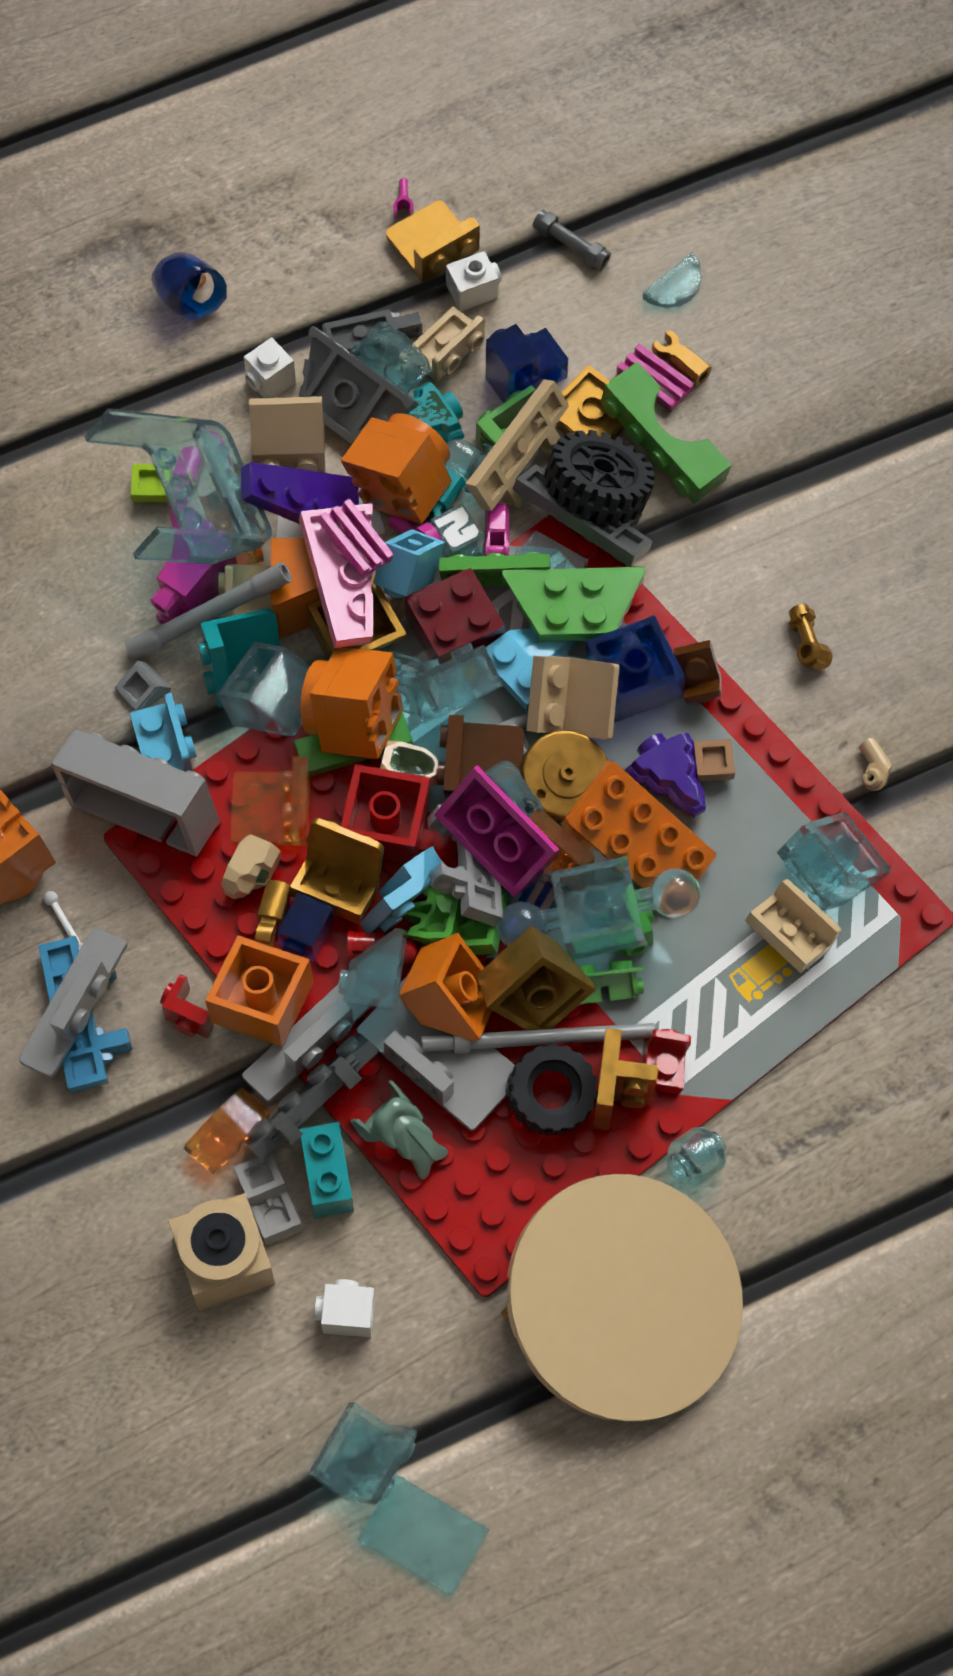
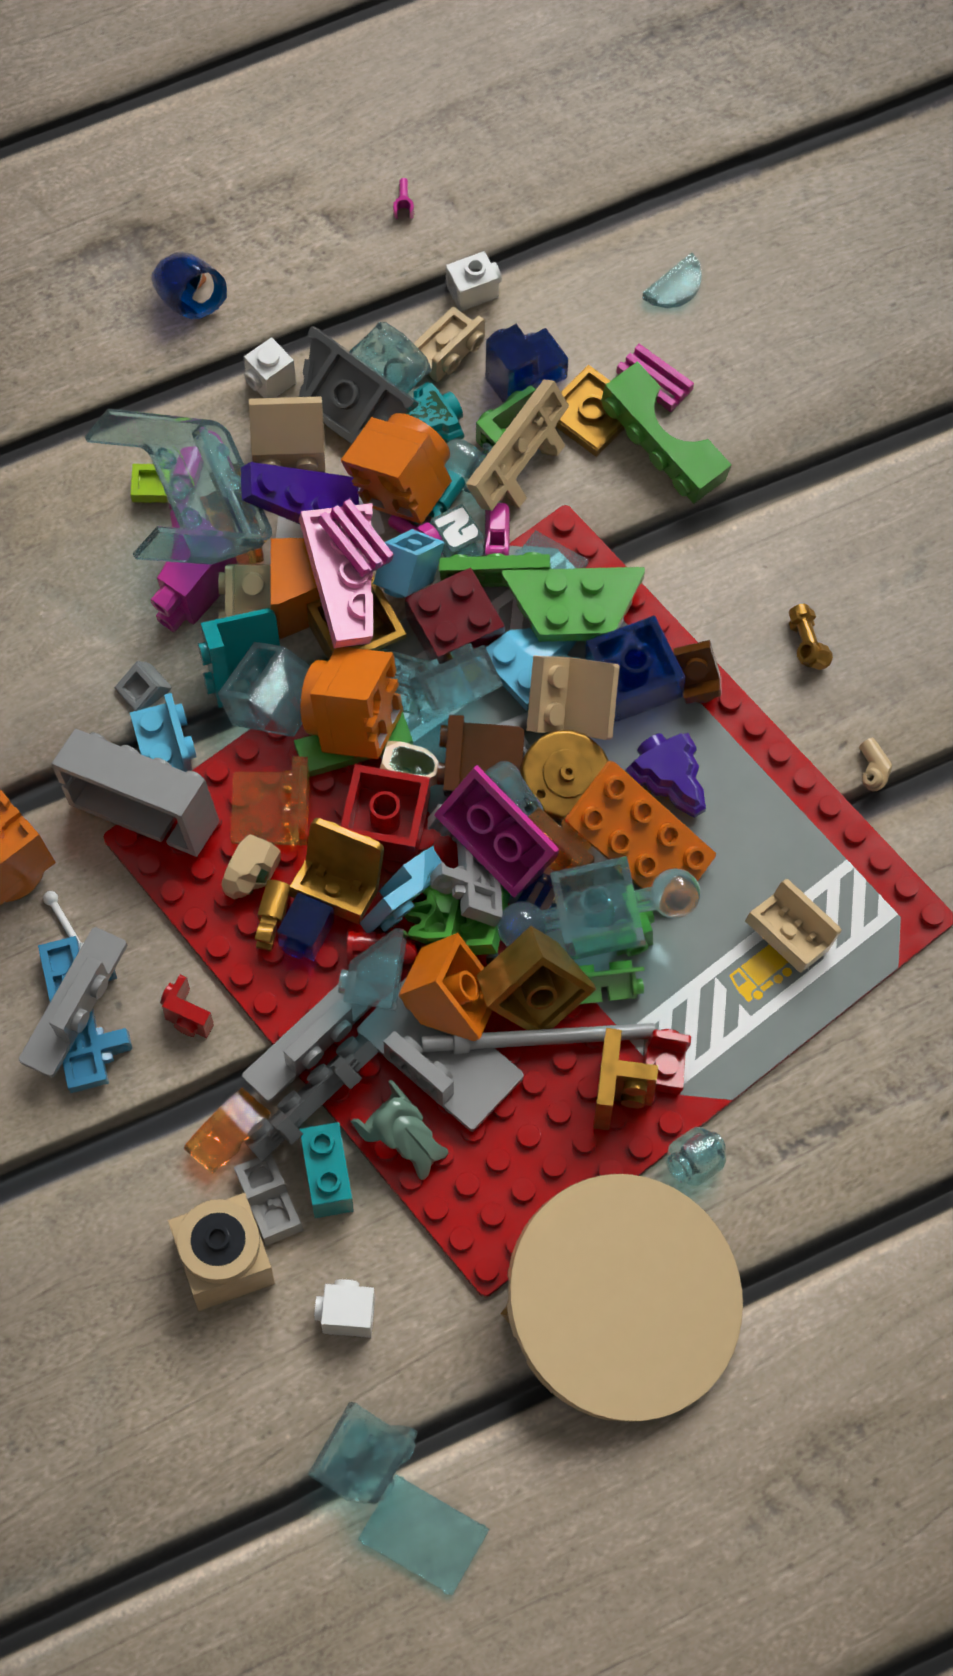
light grey piece [125,562,292,661] -> none
orange brick [205,936,314,1047] -> none
dark grey hinge [322,309,423,355] -> none
bracket [386,201,480,283] -> none
black tyre [506,1044,598,1136] -> none
dark grey hinge [512,464,653,567] -> none
dark grey bar [532,210,611,270] -> none
black wheel [544,430,655,525] -> none
bar [652,330,712,387] -> none
medium nougat plate [693,739,735,782] -> none
clear light blue slope [777,812,891,912] -> none

